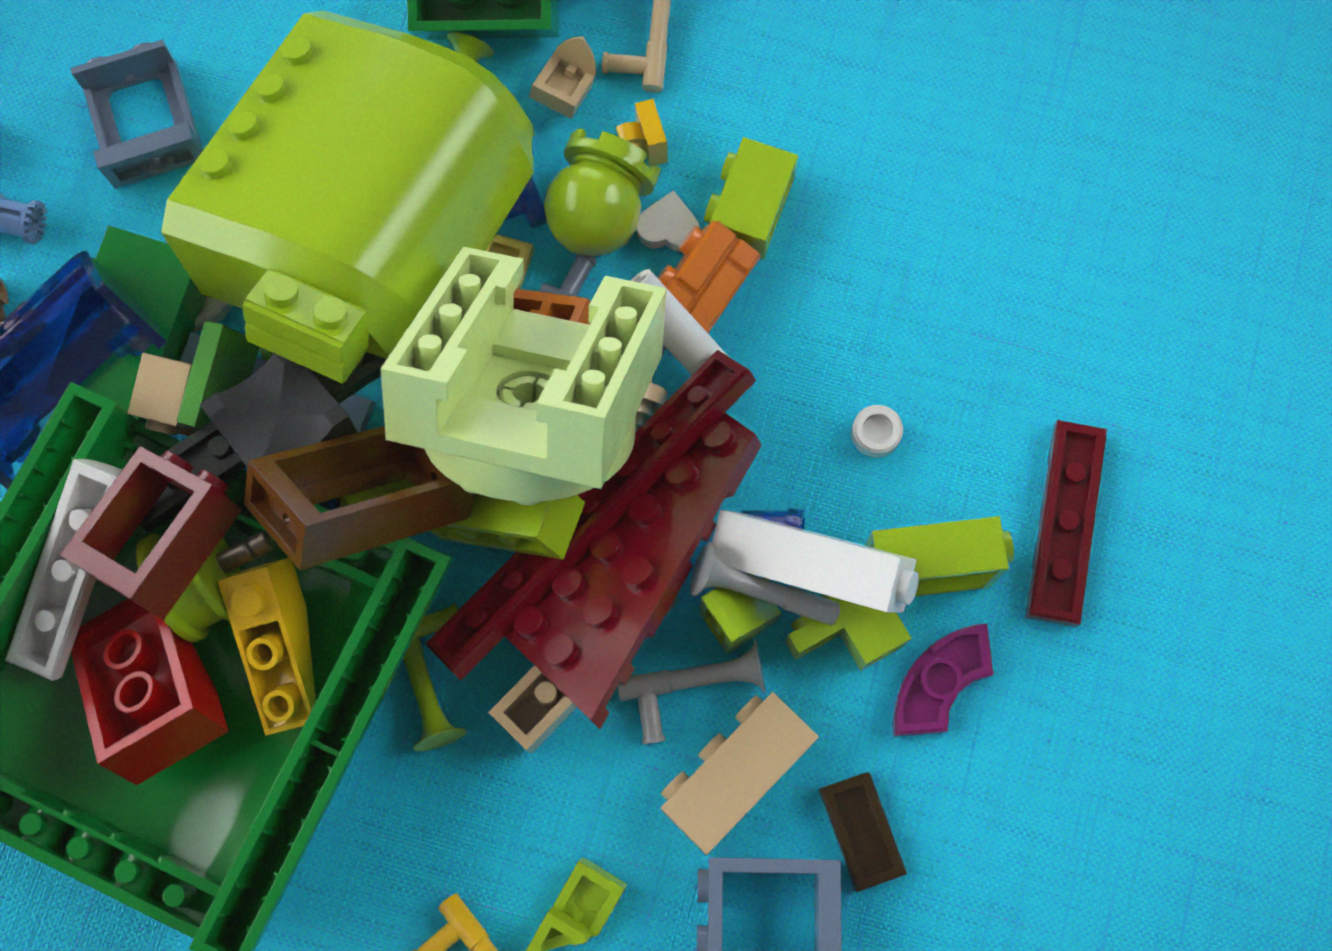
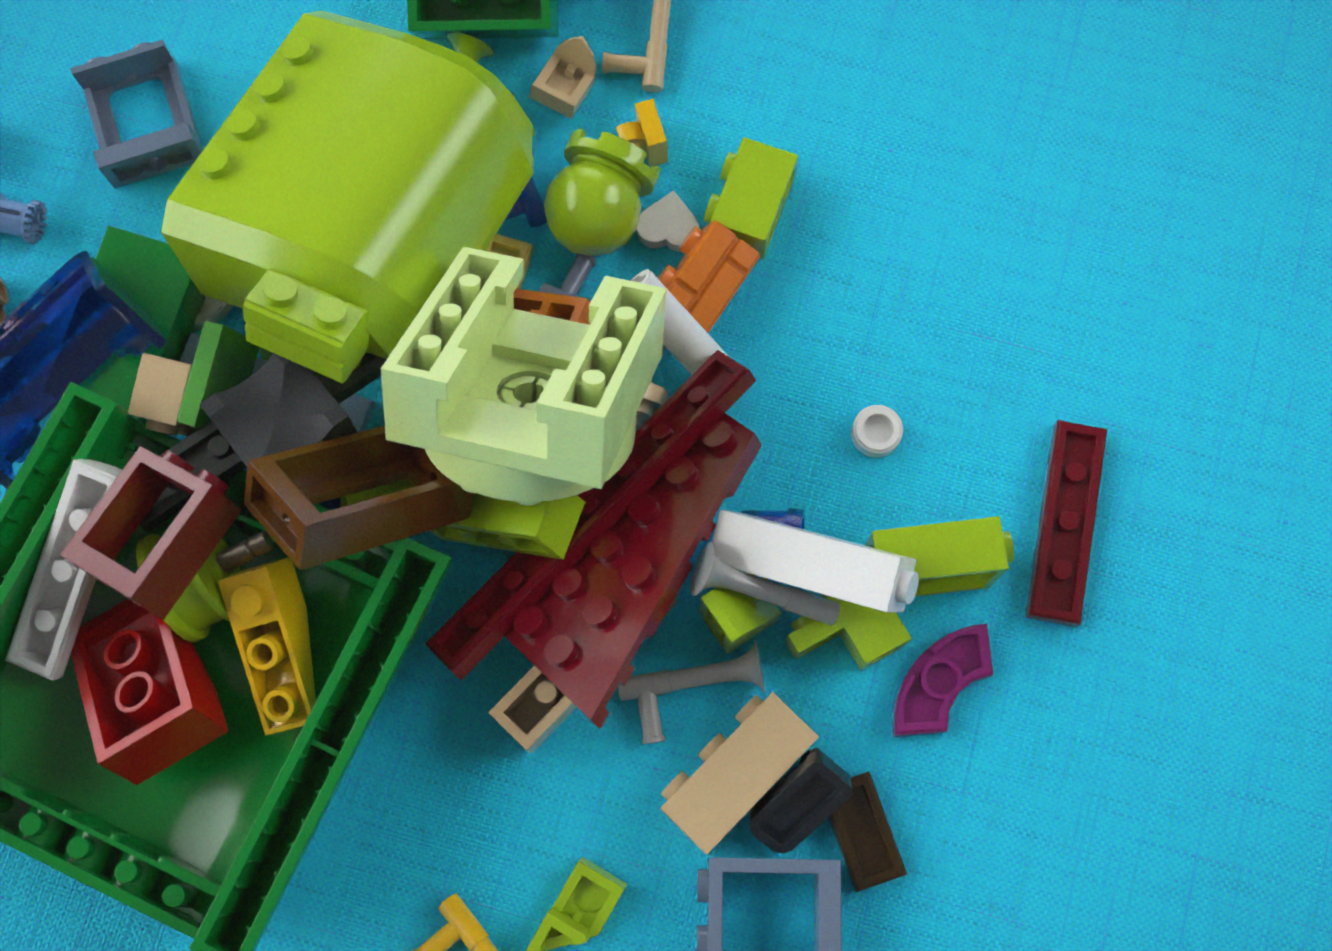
lime piece [402,603,466,751] -> none
none -> black piece [750,747,853,853]

